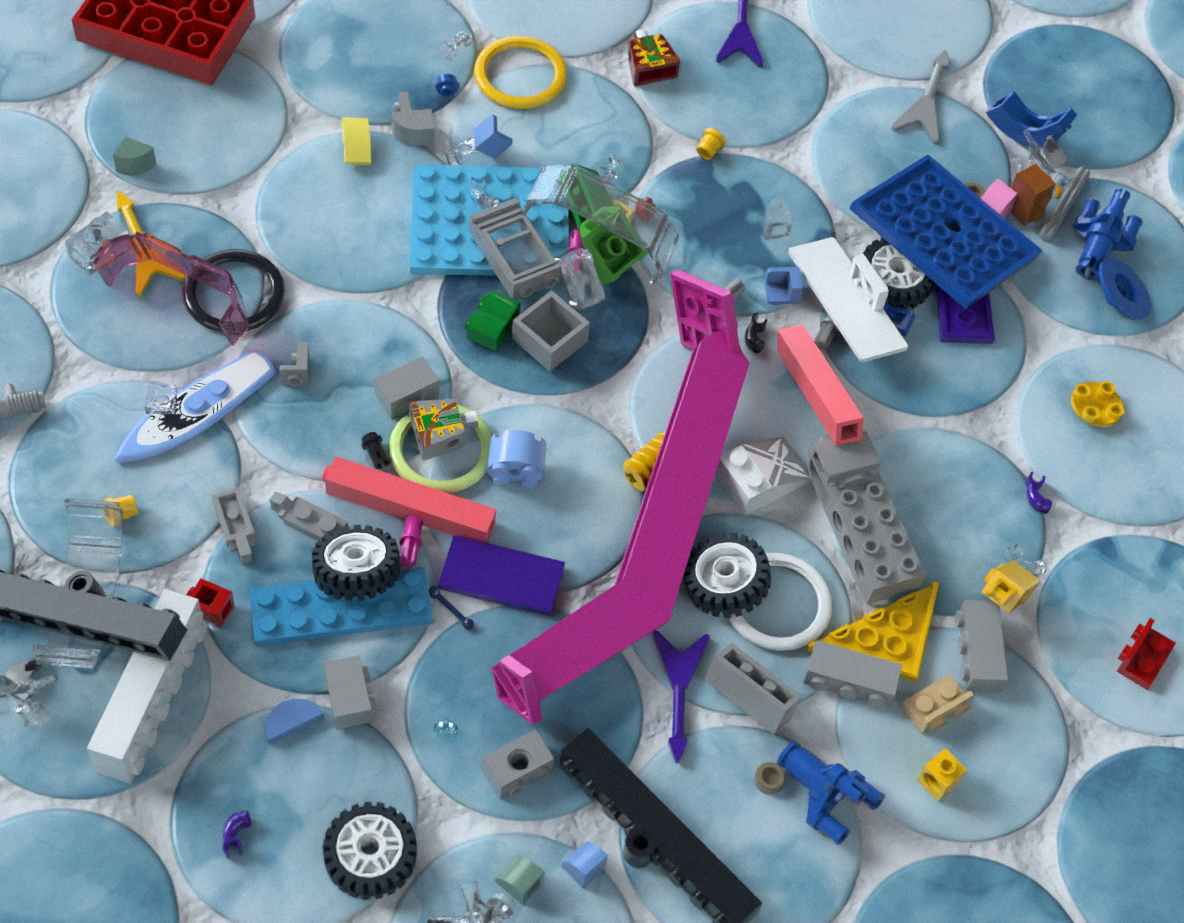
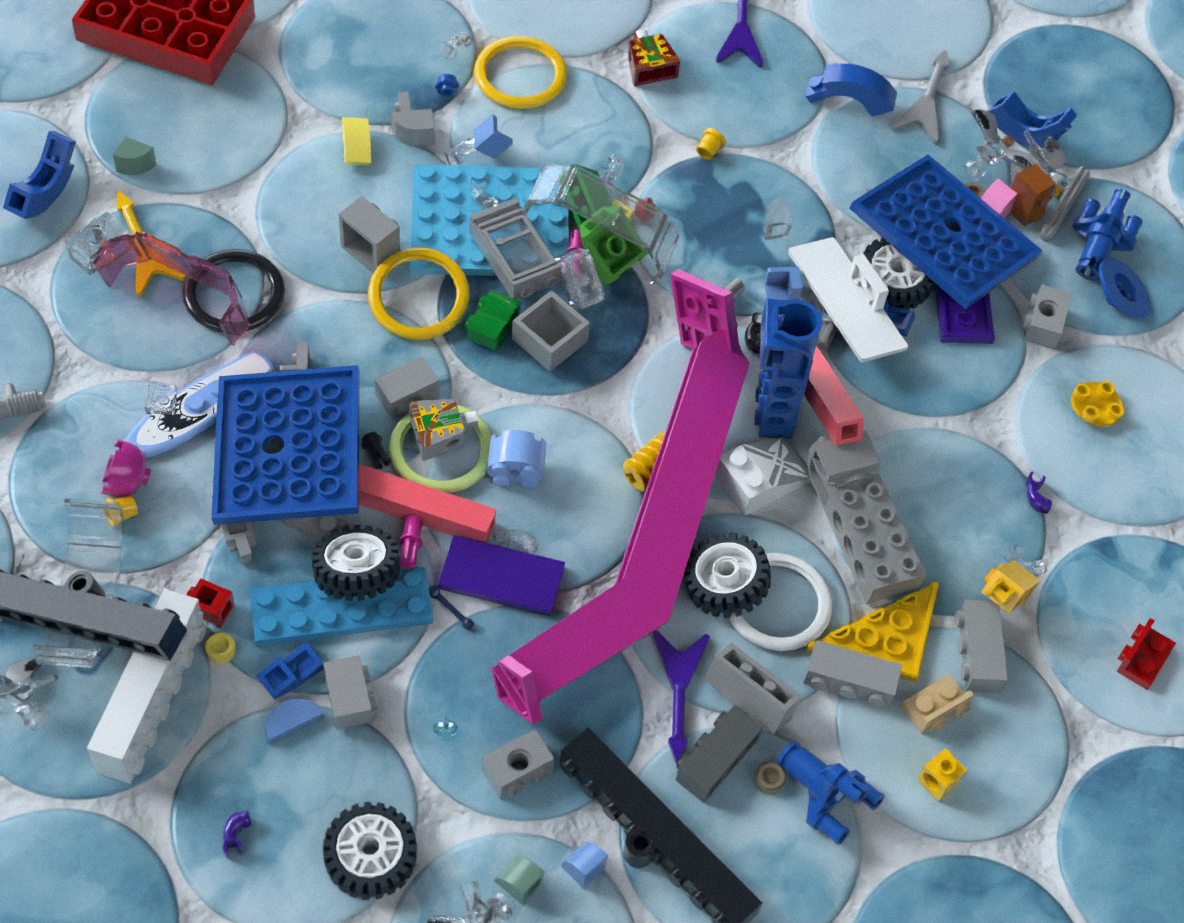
none -> blue arch [3,131,76,219]
none -> dark pink cylinder [100,439,151,498]
none -> light yellow tile [205,632,236,664]
none -> blue plate [211,365,360,525]
none -> blue slope [256,641,324,699]
none -> light grey piece [339,196,400,273]
none -> yellow wedge [368,248,470,340]
none -> clear arm [493,529,538,553]
none -> dark grey brick [675,705,763,803]
none -> blue brick [754,299,823,439]
none -> blue arch [805,63,897,117]
none -> clear animal [963,109,1033,180]
none -> light grey brick [1022,285,1072,349]

